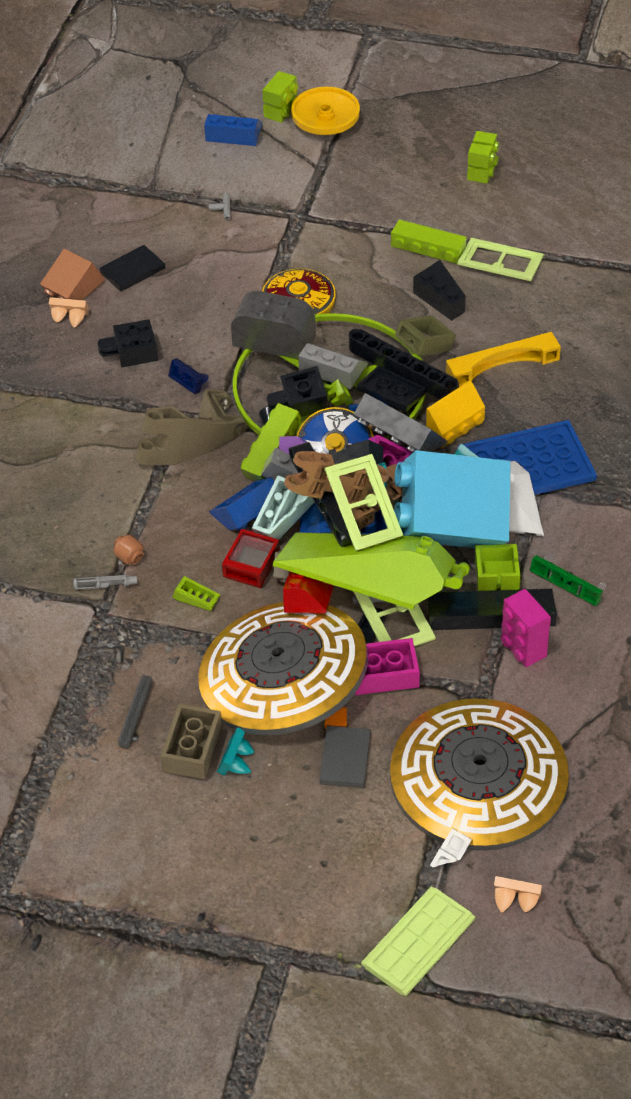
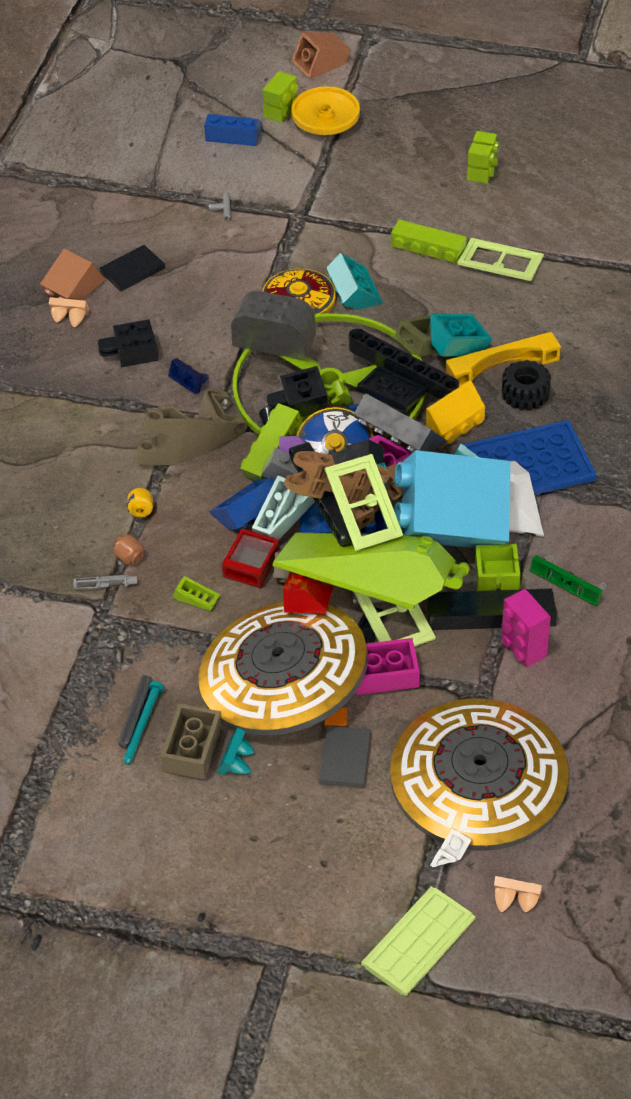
light grey slope [298,343,368,389] -> none
black wedge [413,260,466,321] -> none
none -> teal bar [123,681,165,765]
none -> yellow head [127,488,153,518]
none -> nougat slope [291,32,351,78]
none -> teal slope [326,253,383,310]
none -> teal slope [430,314,493,357]
none -> black tyre [502,360,551,411]

